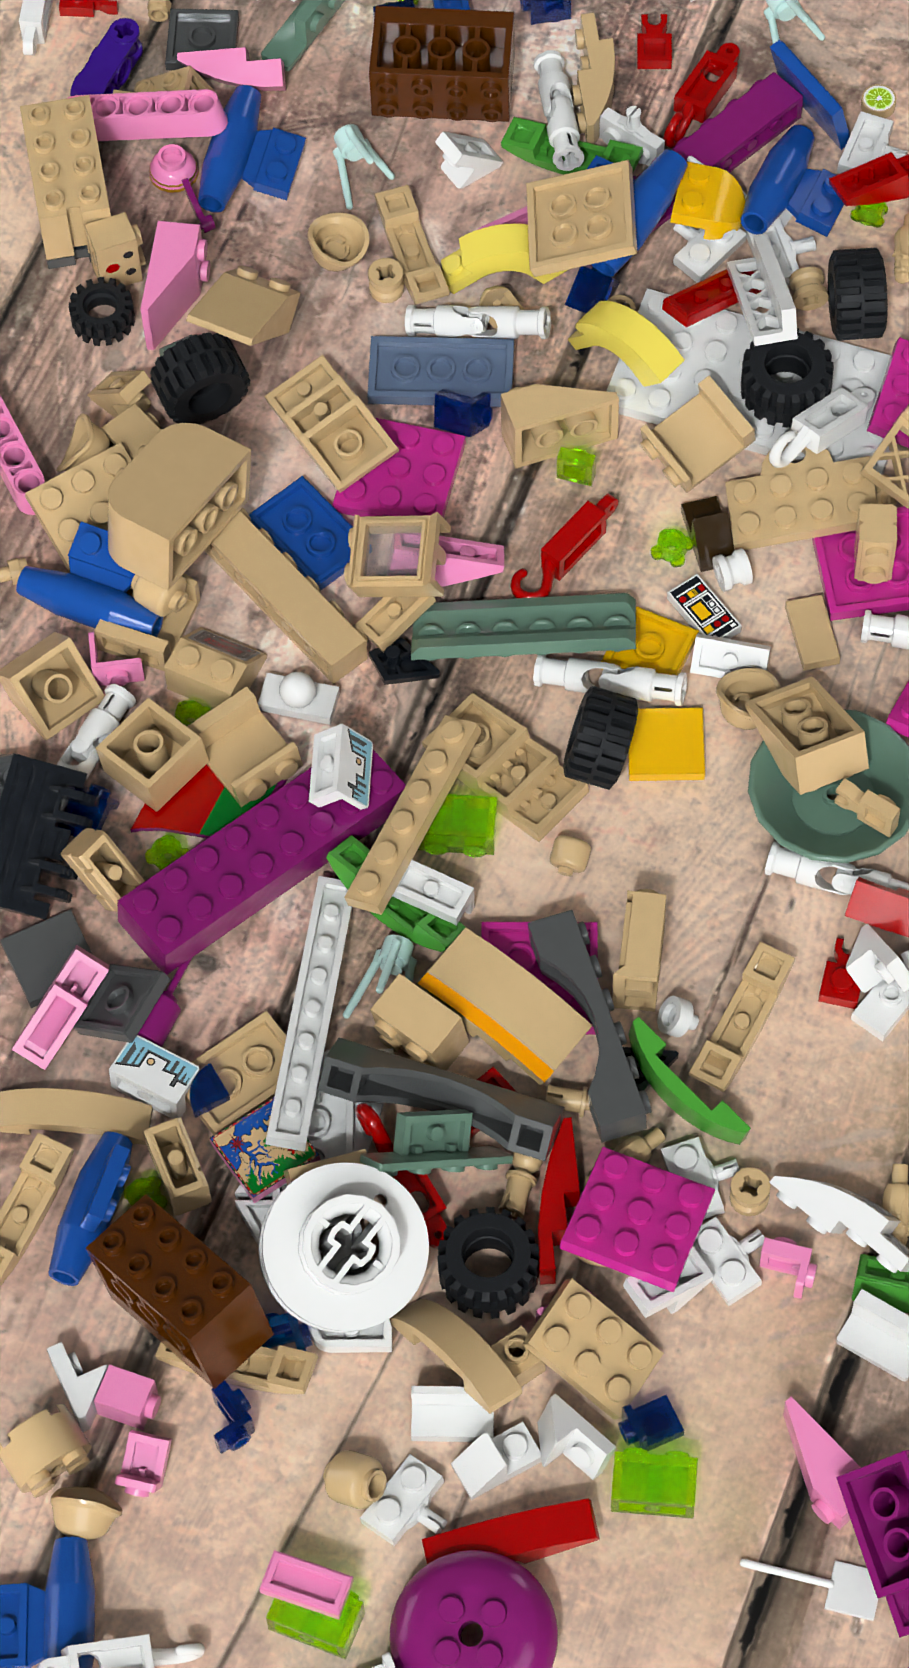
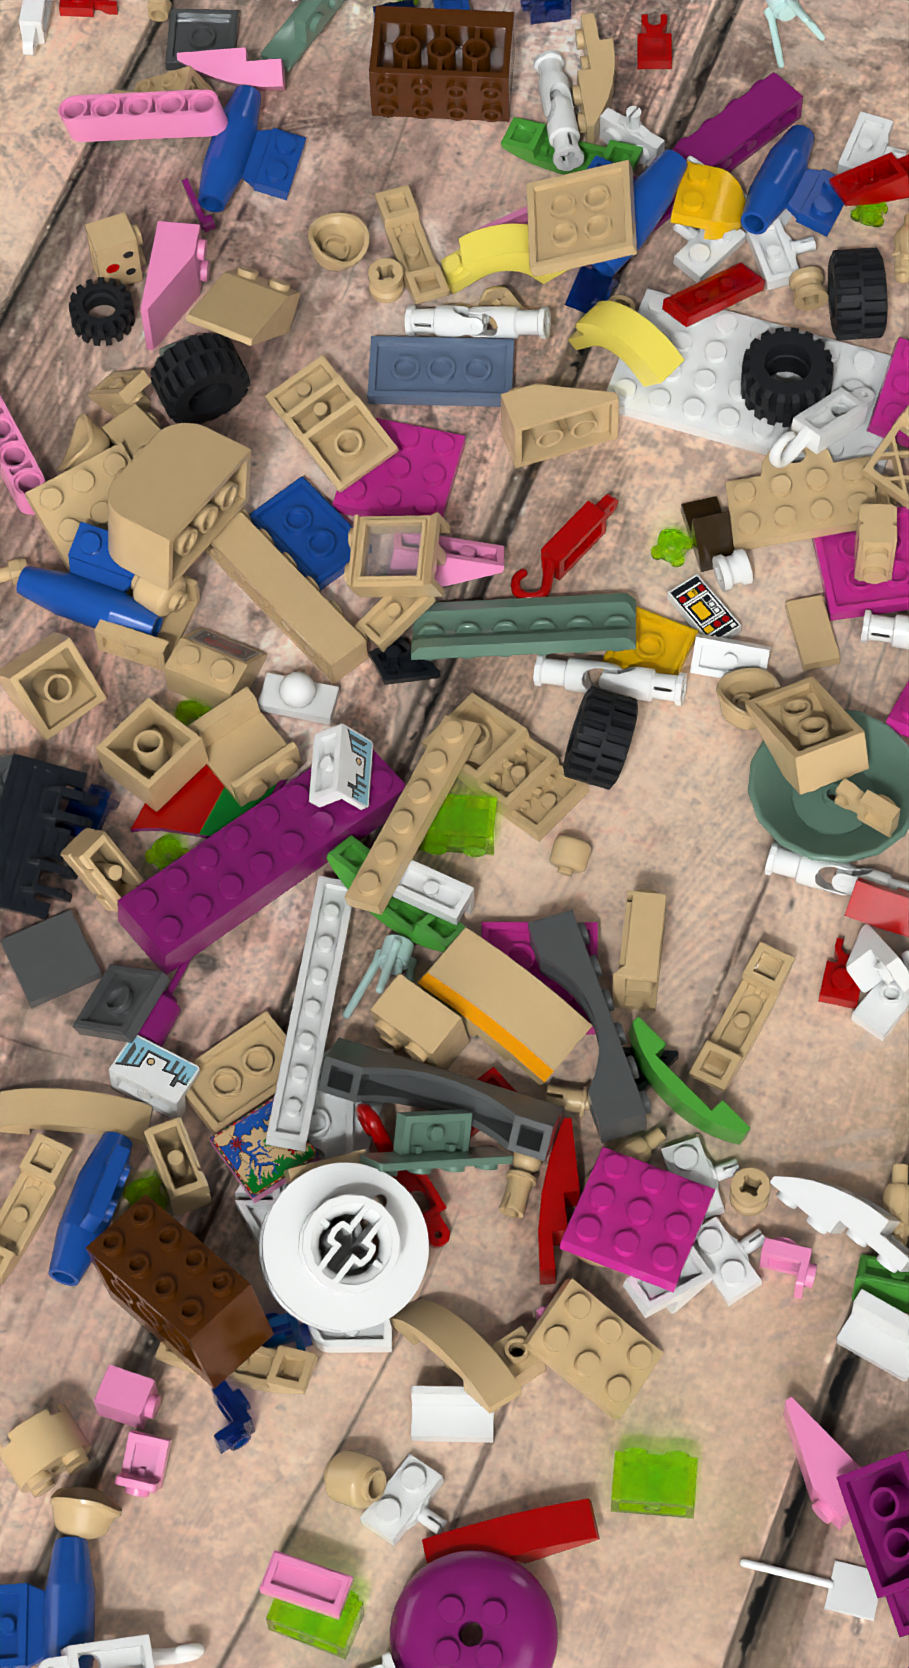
bright pink slope [12,945,109,1070] -> none
tan piece [20,95,111,269] -> none
white slope [47,1342,108,1432] -> none
white piece [57,684,136,811] -> none
dark purple piece [70,18,143,96] -> none
bright pink bracket [88,632,145,686] -> none
bright pink piece [149,144,199,193] -> none
clear blue tile [190,1063,230,1118] -> none
light aqua plant [332,124,395,210] -> none
clear blue bracket [434,389,493,437] -> none
white slope [435,131,503,189] -> none
black tyre [437,1207,539,1319] -> none
white slope [451,1422,542,1500] -> none
white slope [537,1393,616,1480] -> none
clear neon green plate [557,447,596,487] -> none
clear blue bracket [618,1395,684,1455] -> none
yellow tile [628,707,705,781] -> none
tan panel [640,375,756,493] -> none
white tile [657,996,699,1037] -> none
red piece [663,43,740,148] -> none
white fence [727,234,798,346] -> none
blue tile [770,40,850,150] -> none
tile [861,84,896,118] -> none

